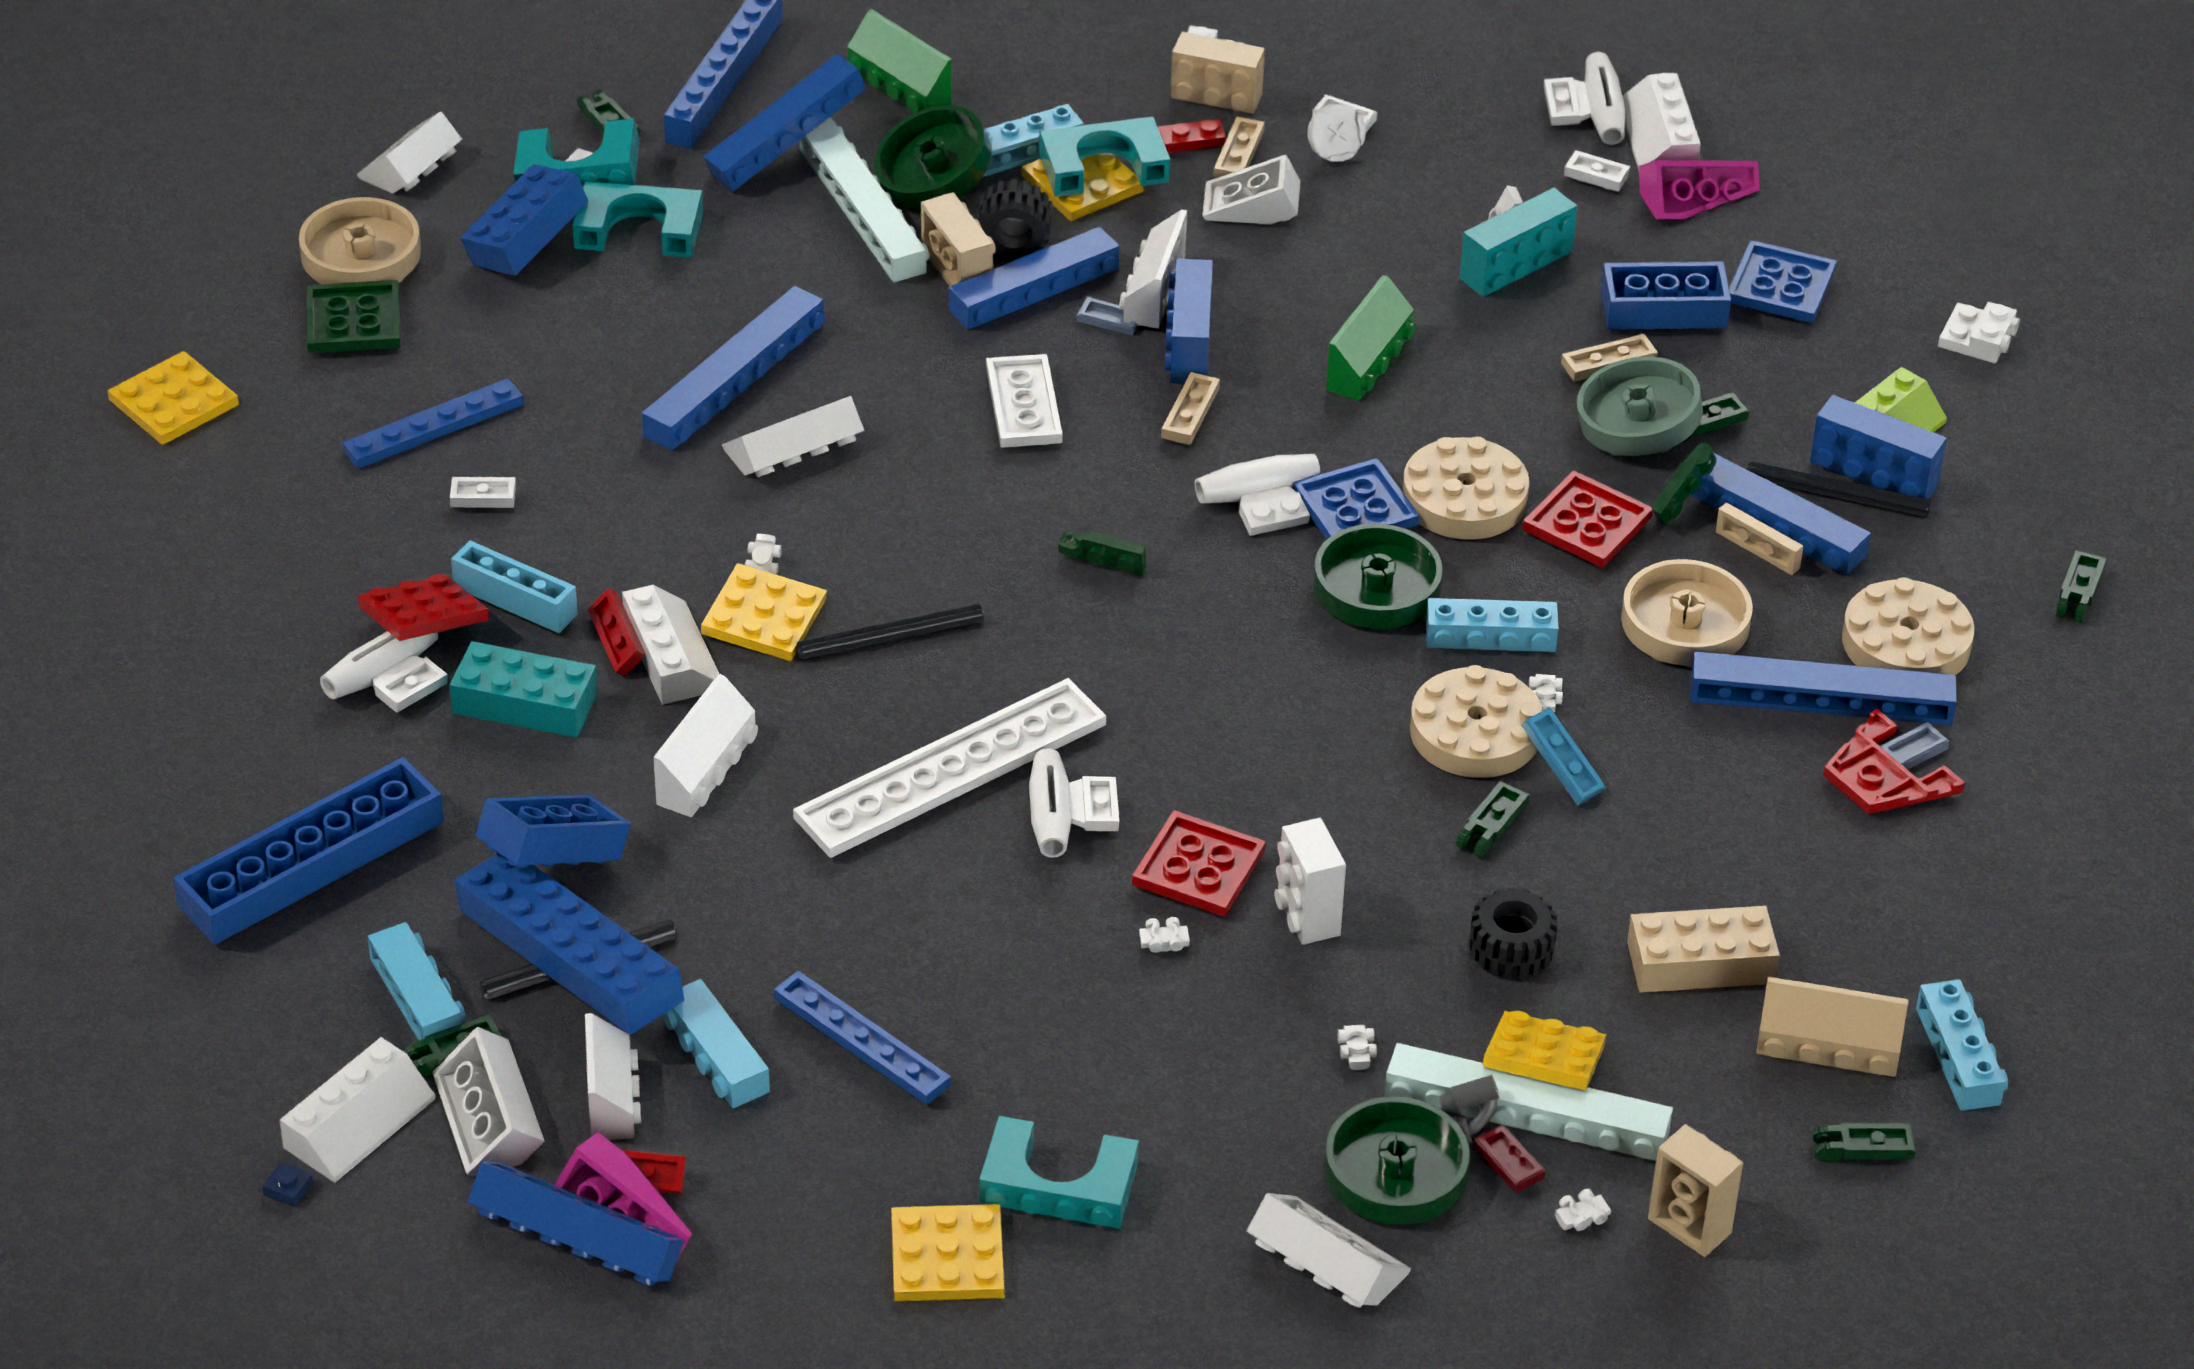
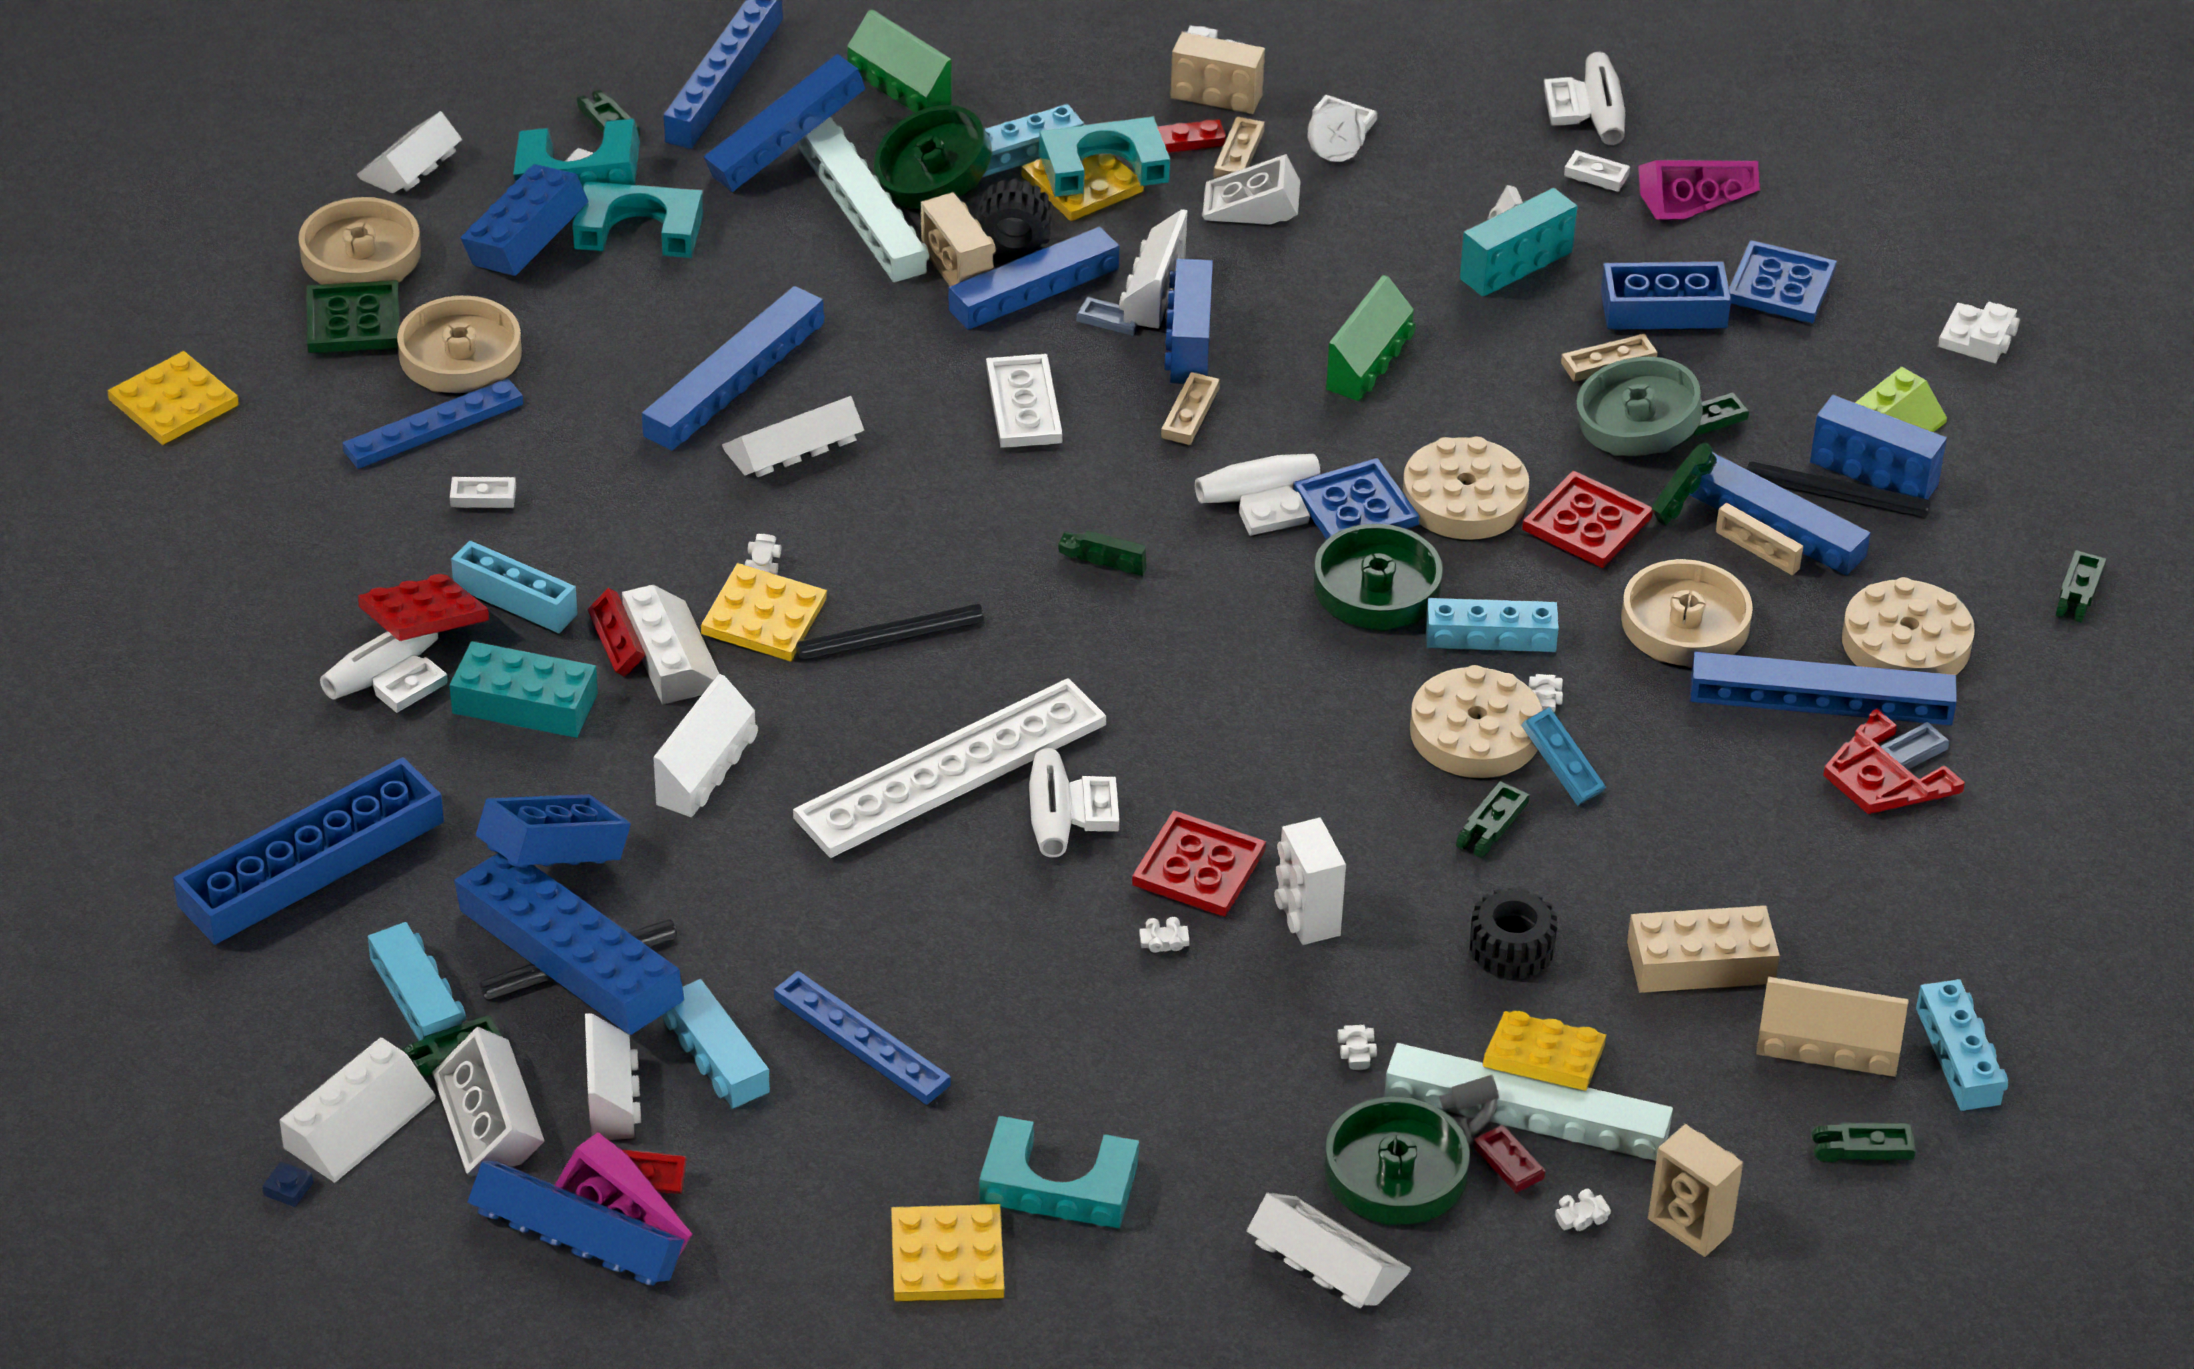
white slope [1622,73,1700,170] -> none
none -> tan piece [397,296,522,393]

